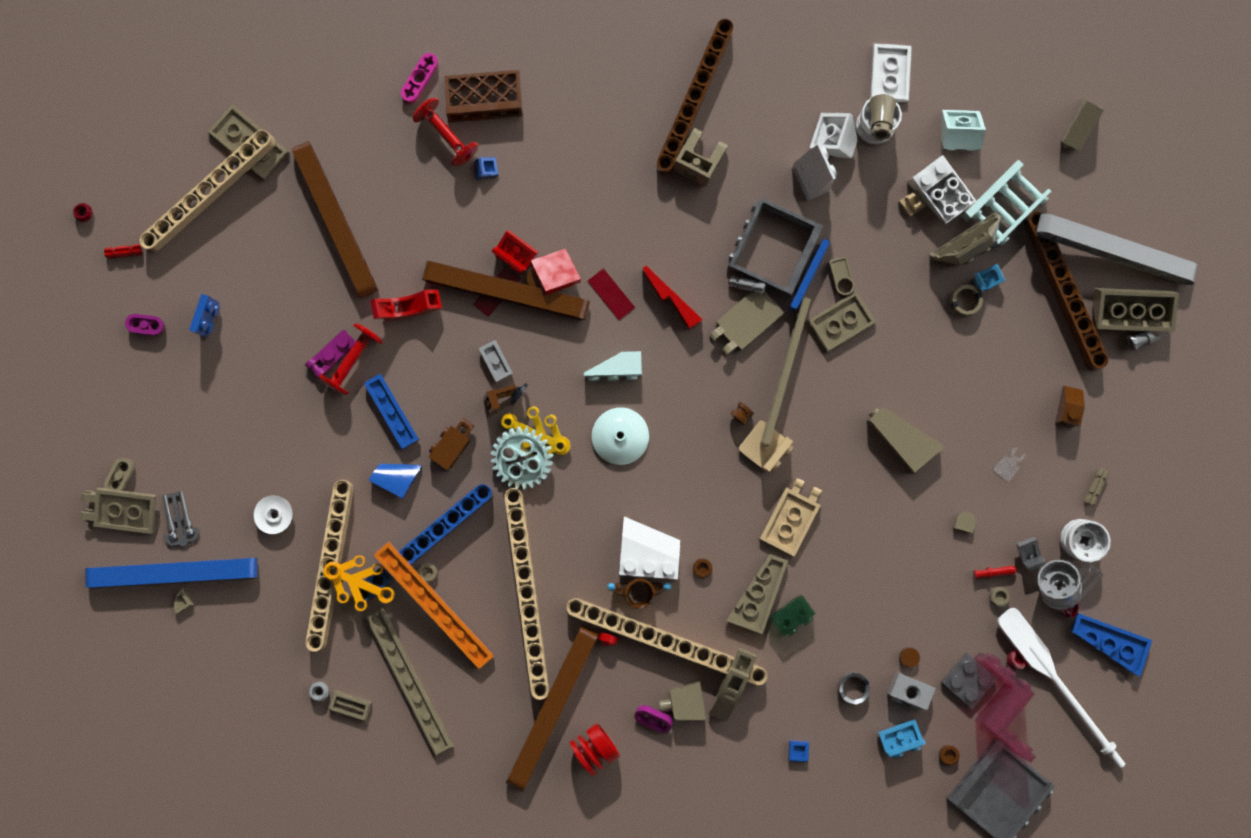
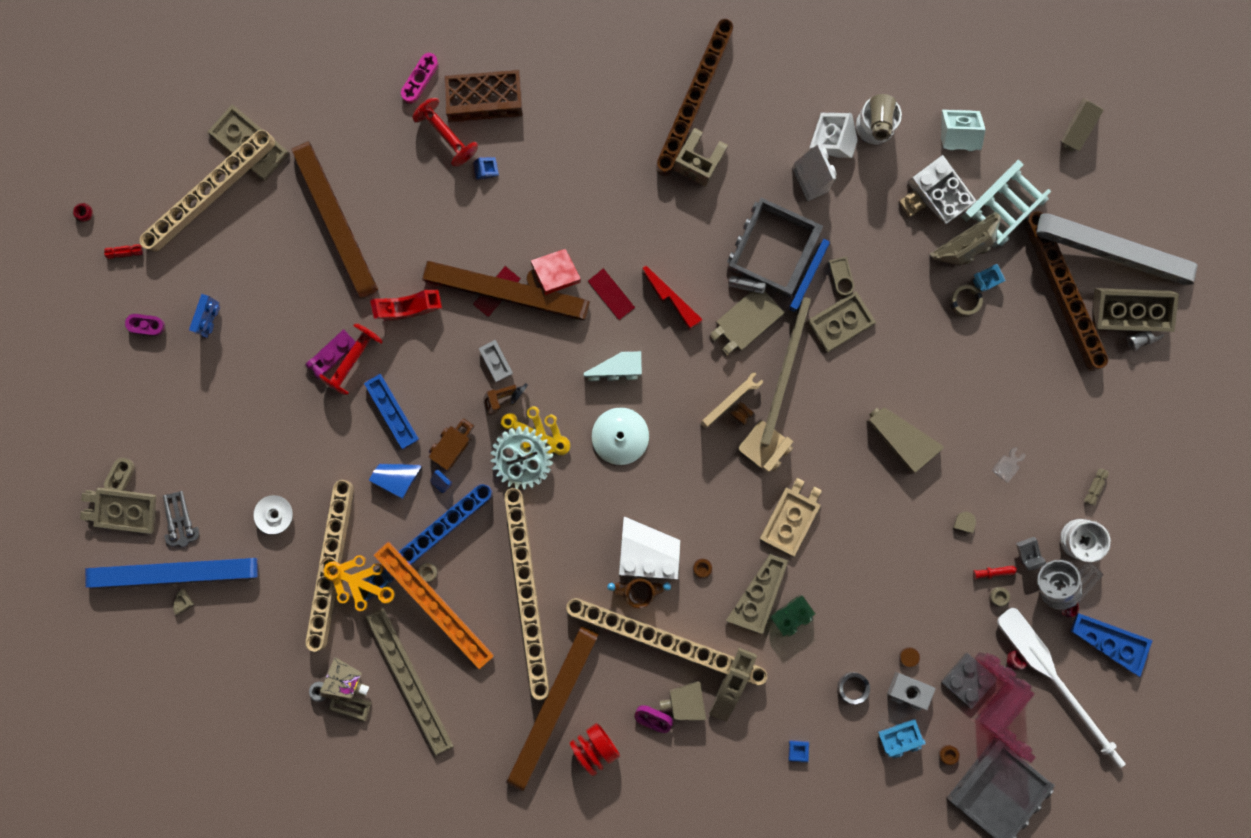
red bracket [491,230,539,273] -> none
red tile [598,632,618,647] -> none
white tile [870,44,911,103] -> none
reddish brown slope [1055,385,1085,427] -> none
none -> dark tan torso [319,657,369,702]
none -> blue slope [430,470,452,493]
none -> tan tile [701,372,763,429]

